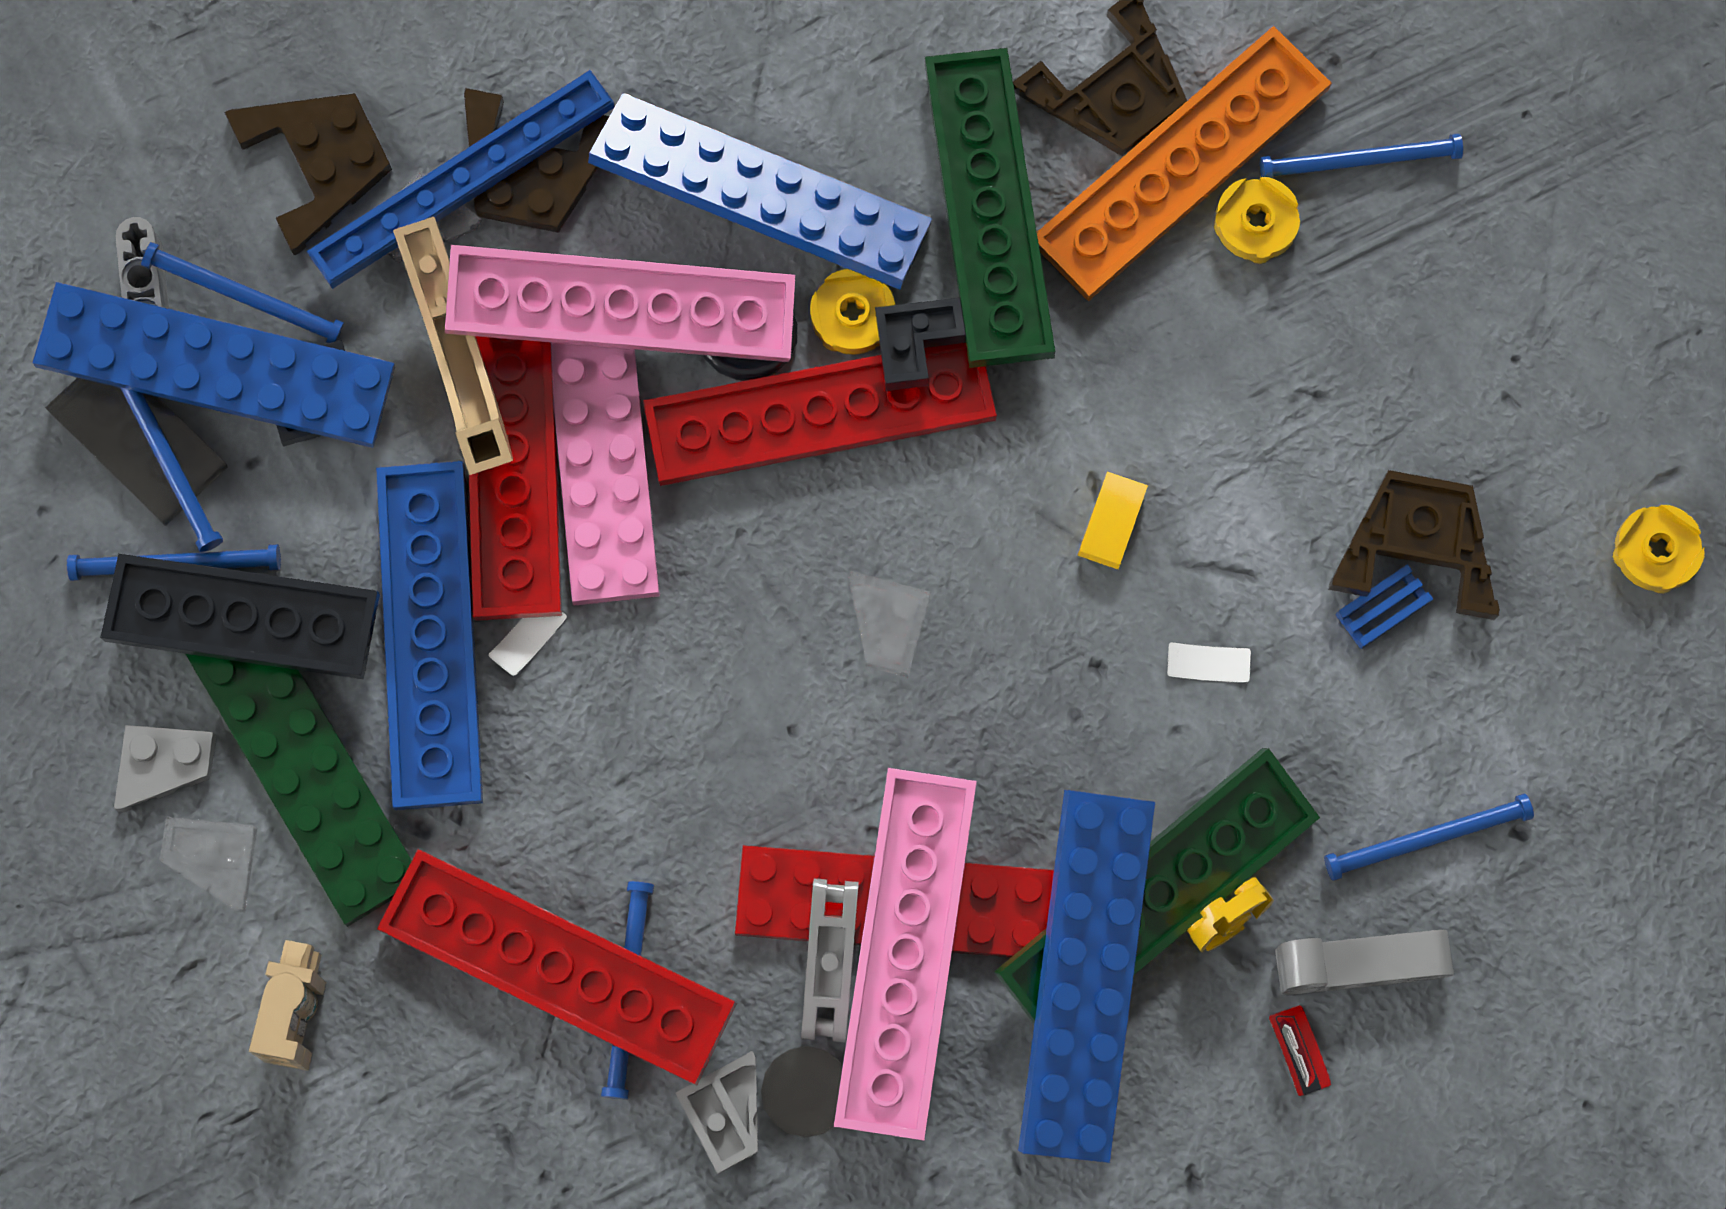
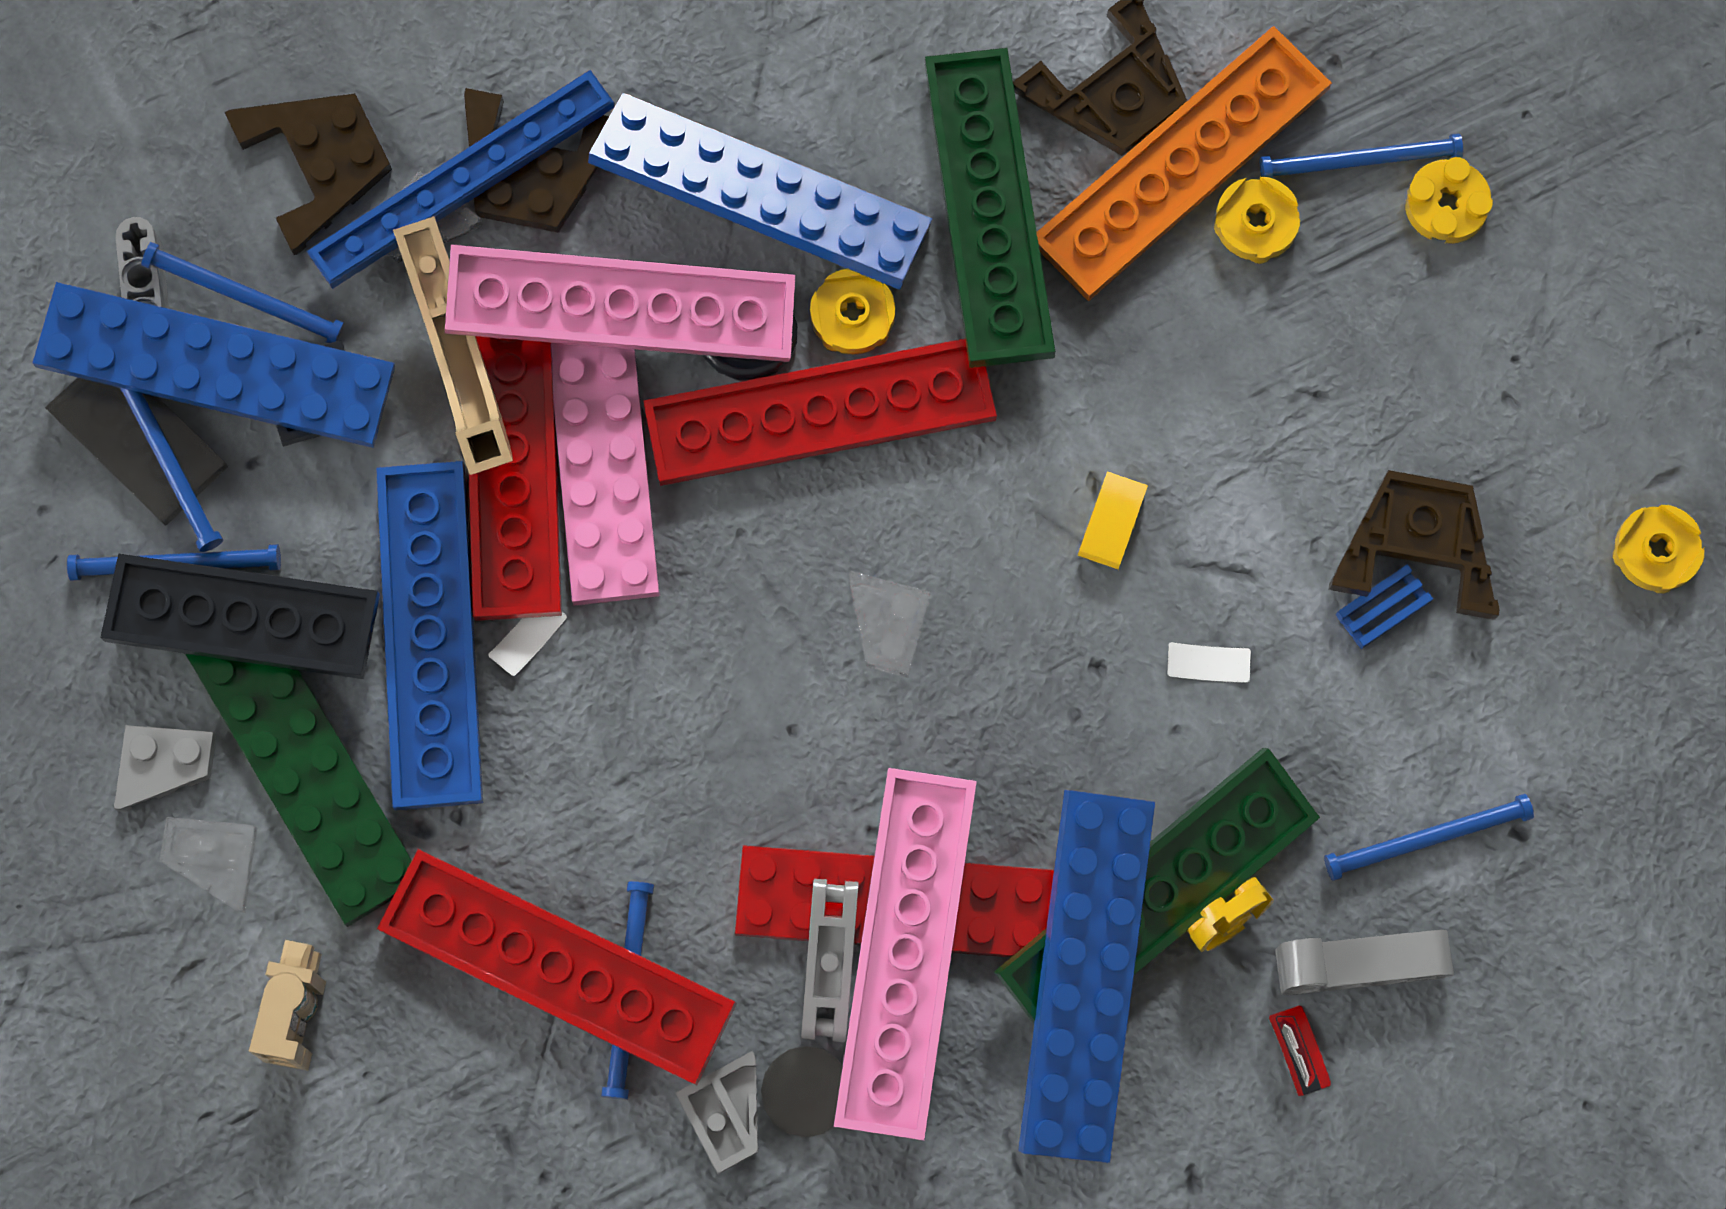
black plate [875,297,966,391] -> none
none -> yellow plate [1405,157,1493,244]

